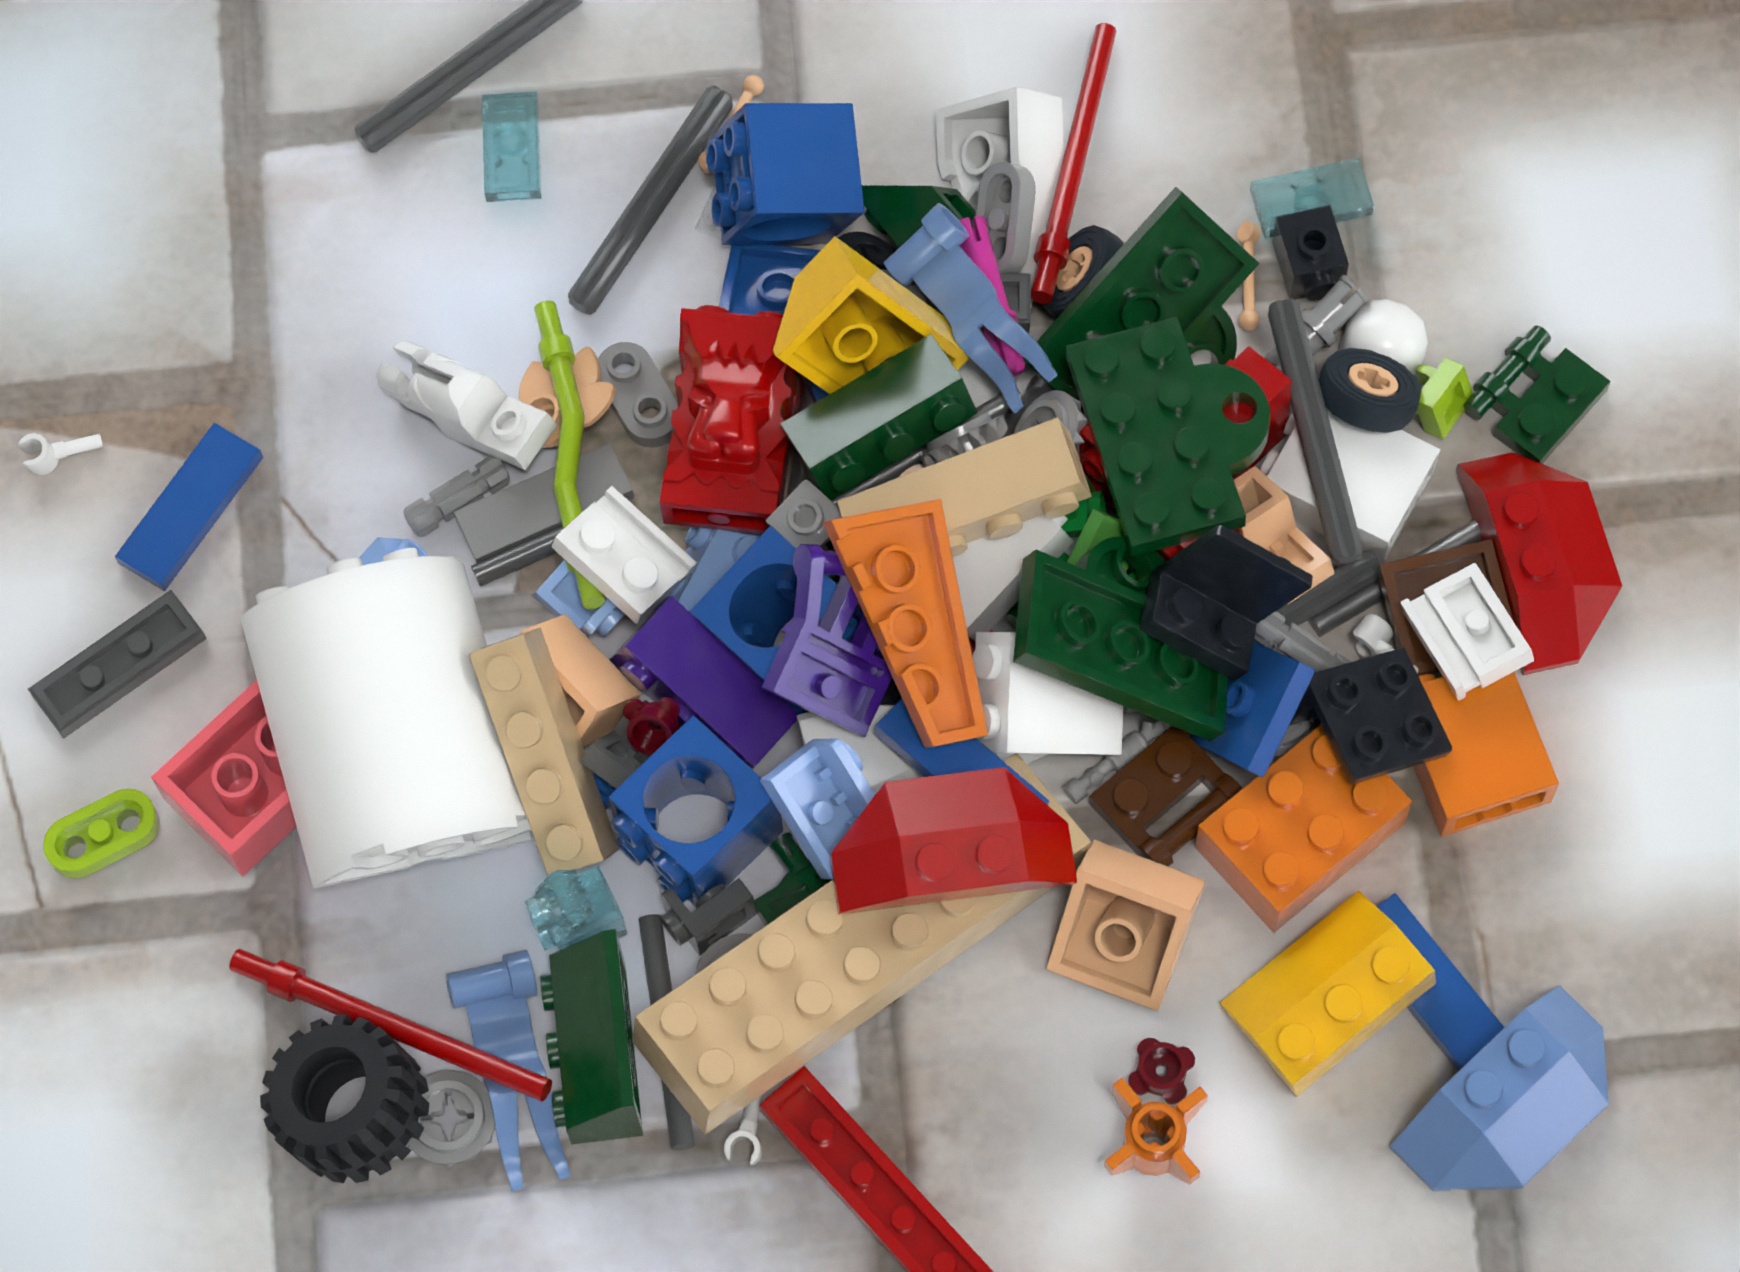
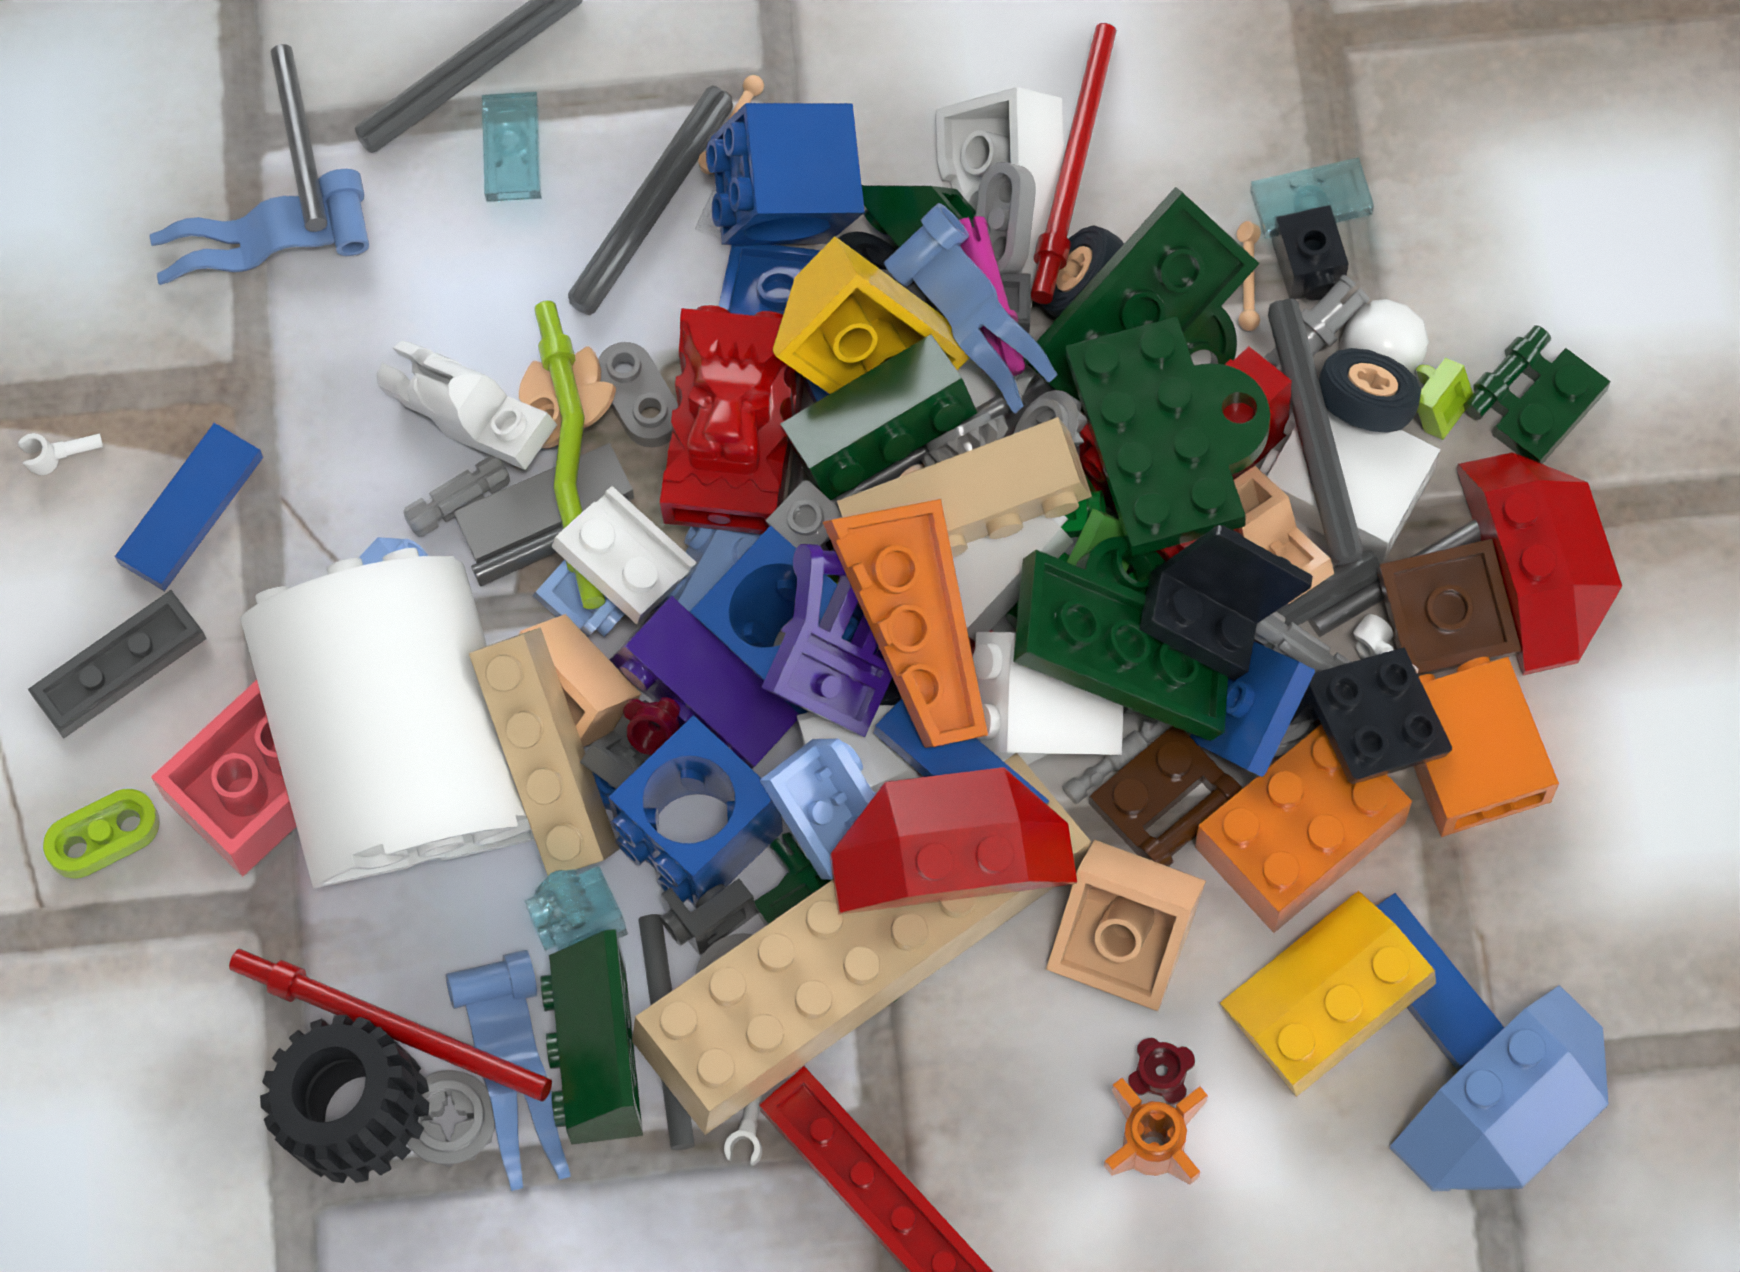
white plate [1400,563,1534,701] -> none
none -> medium blue flag [149,169,369,285]
none -> flat silver bar [271,44,327,232]

